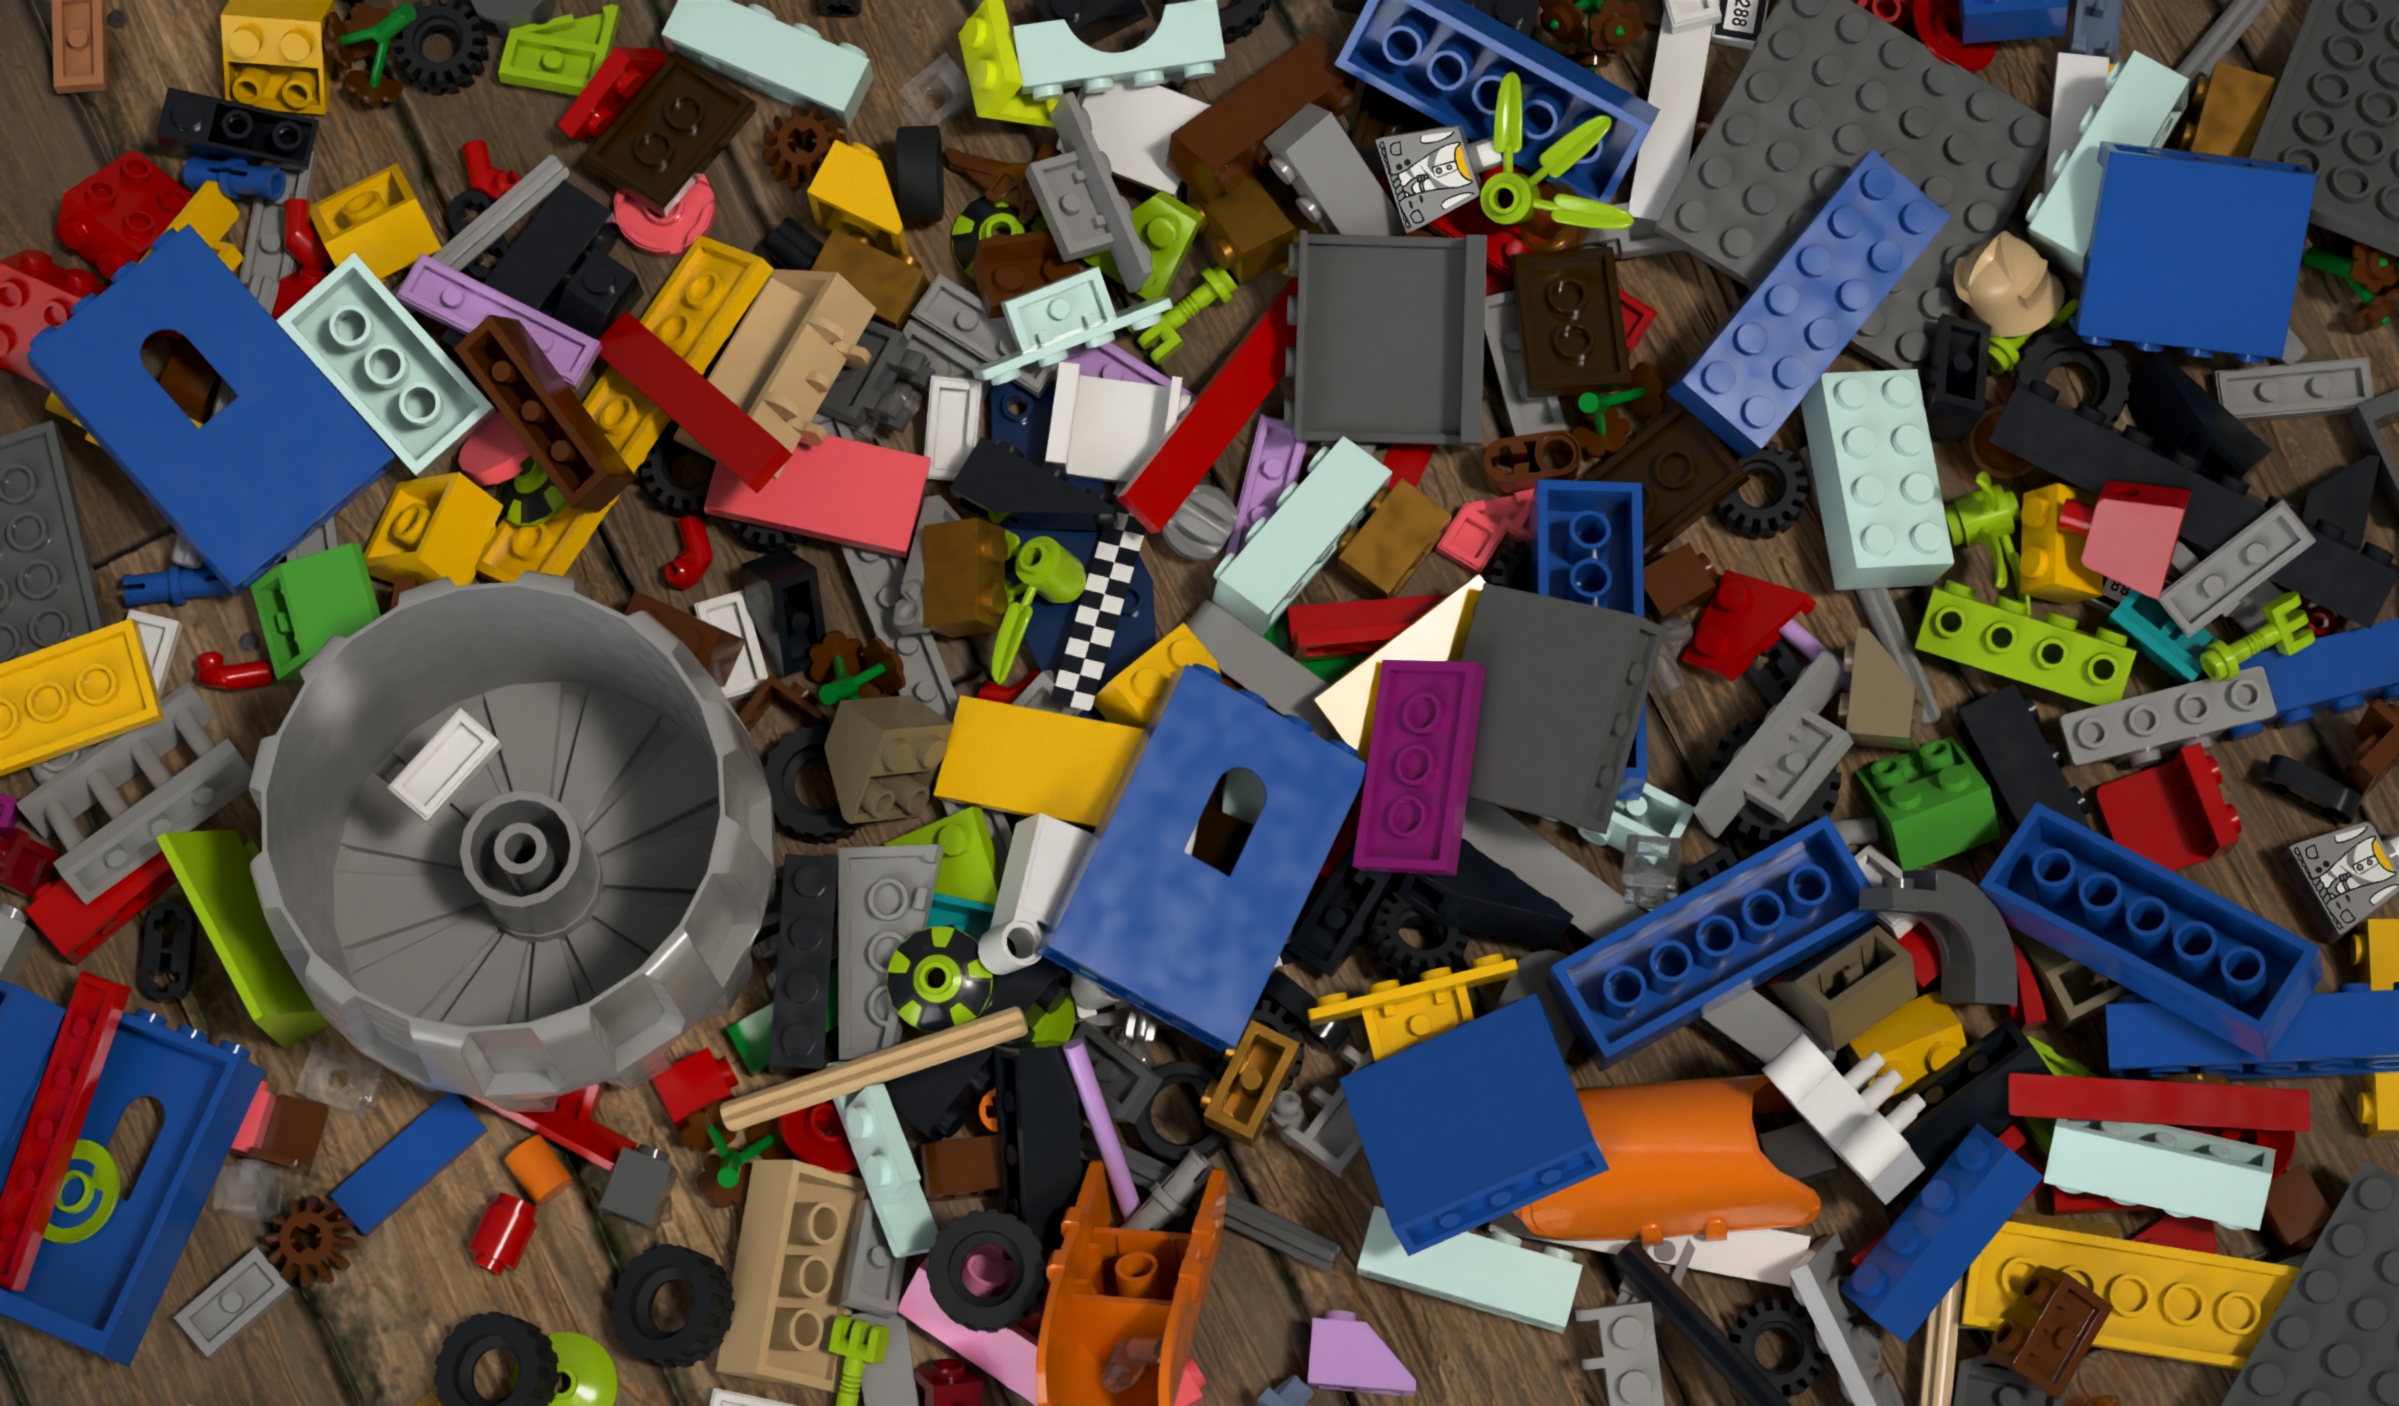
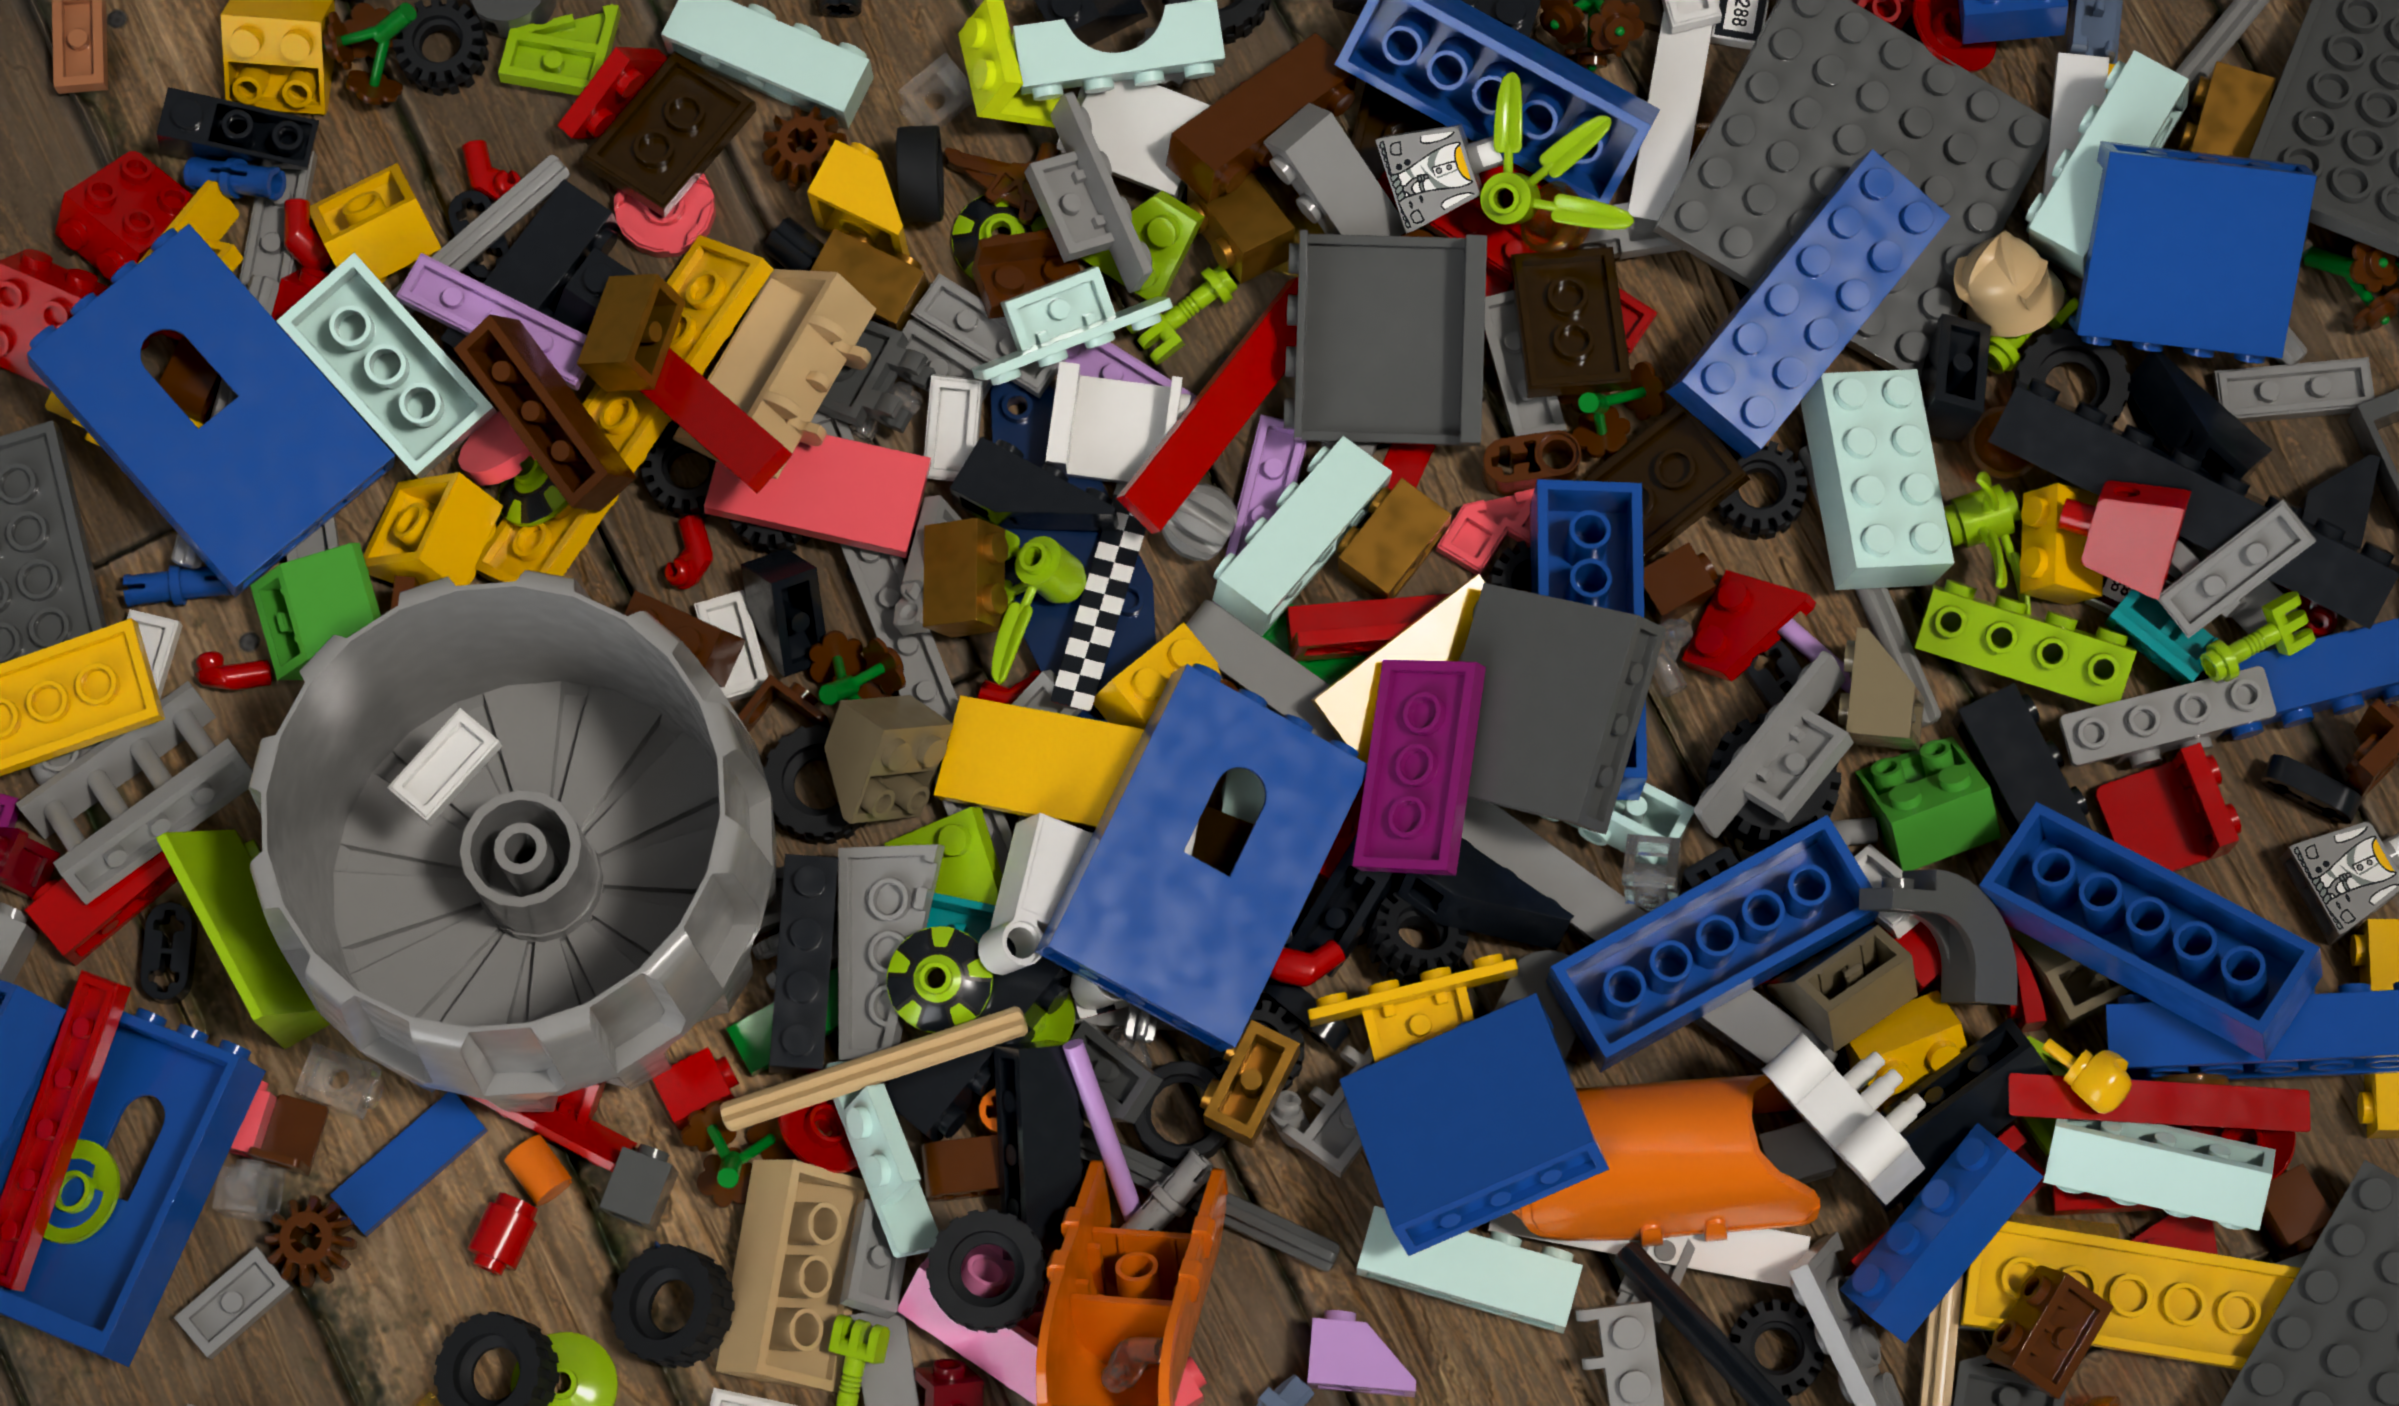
none -> pearl gold brick [577,274,686,391]
none -> red arm [1270,939,1345,987]
none -> yellow piece [2042,1038,2132,1114]

